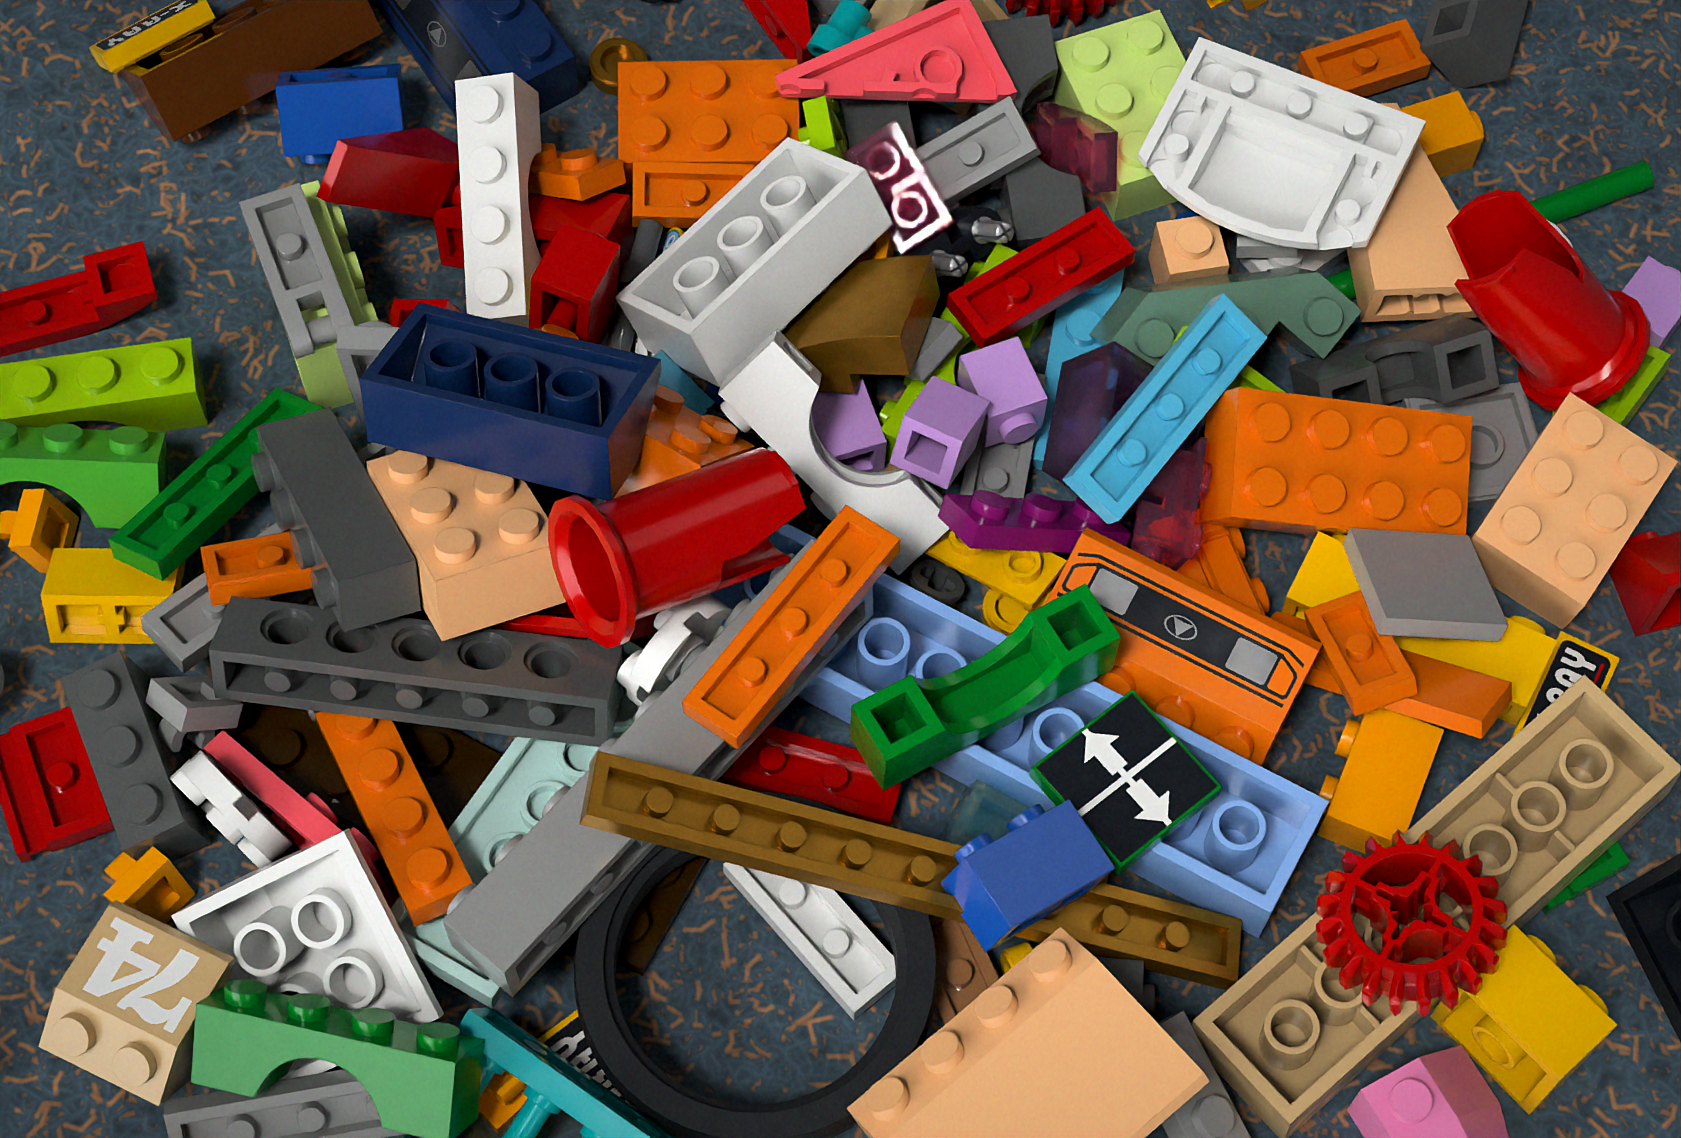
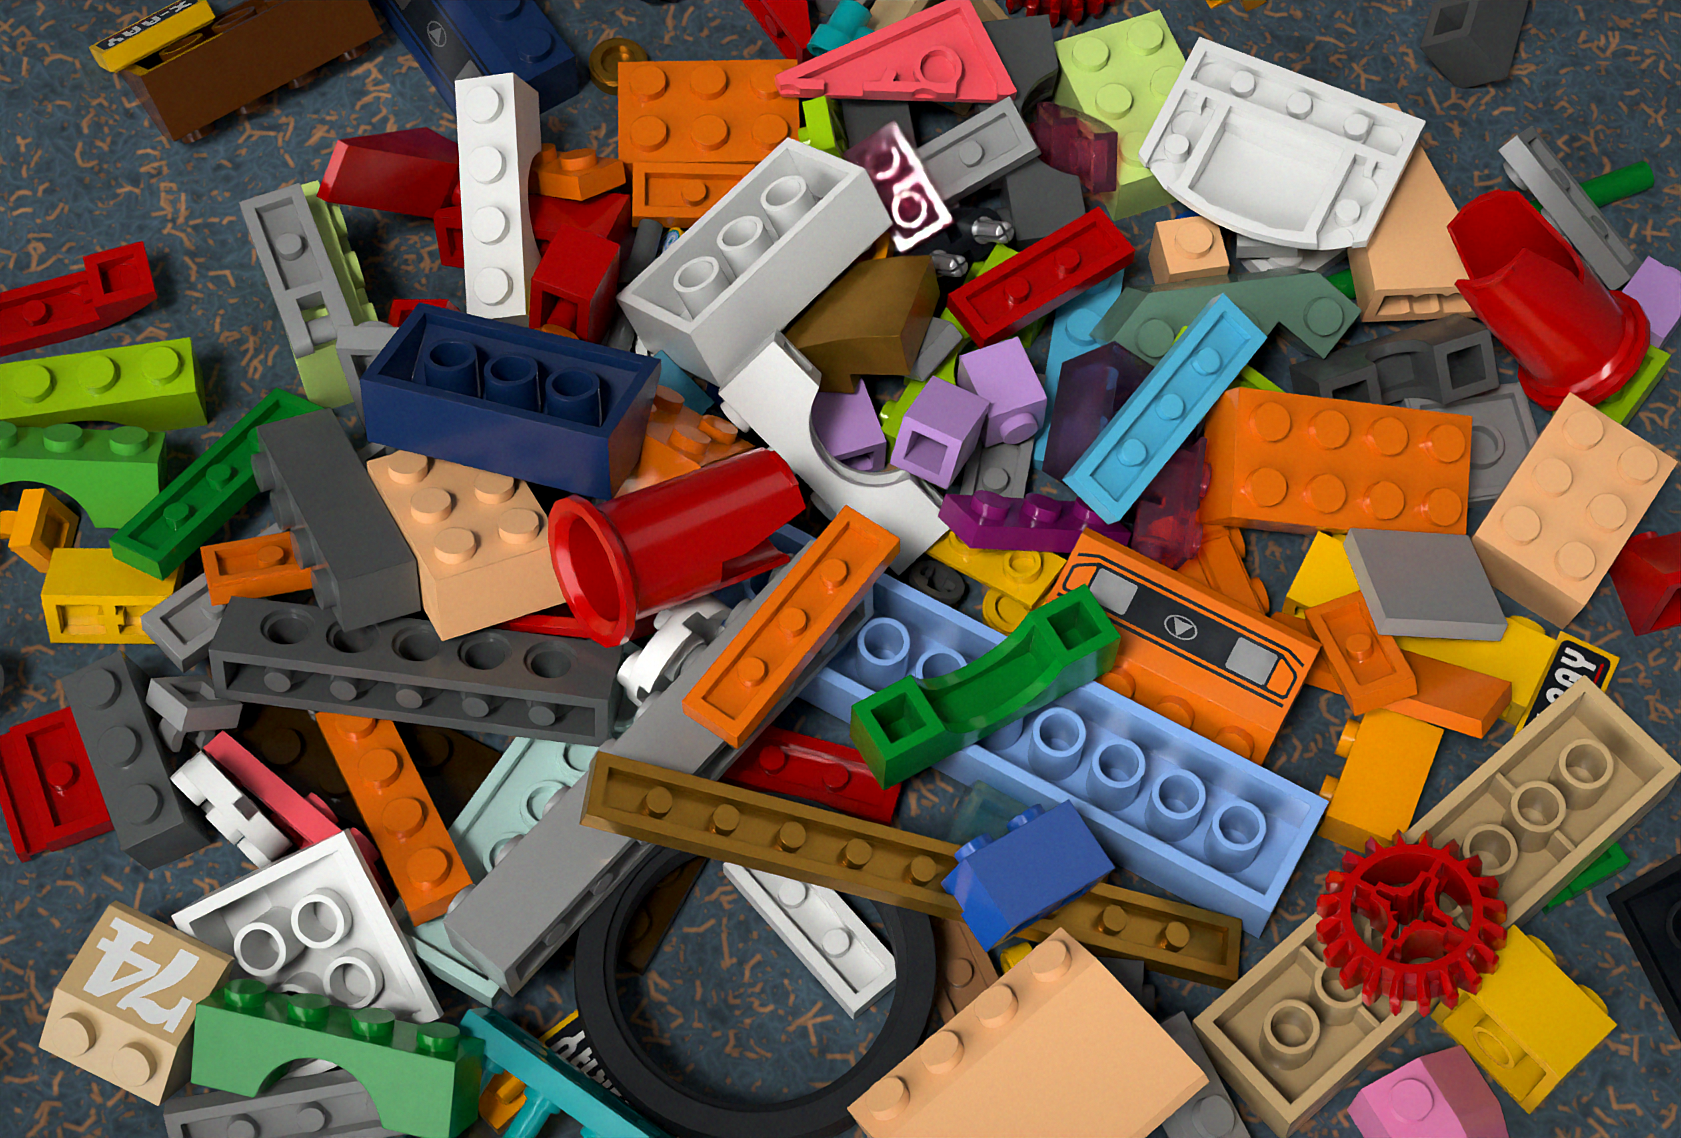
light orange tile [103,846,196,924] -> none
blue brick [275,63,408,164] -> none
black tile [1029,689,1222,875] -> none
orange plate [1297,18,1431,97] -> none
light orange brick [1400,90,1484,178] -> none
none -> light grey plate [1498,126,1643,290]

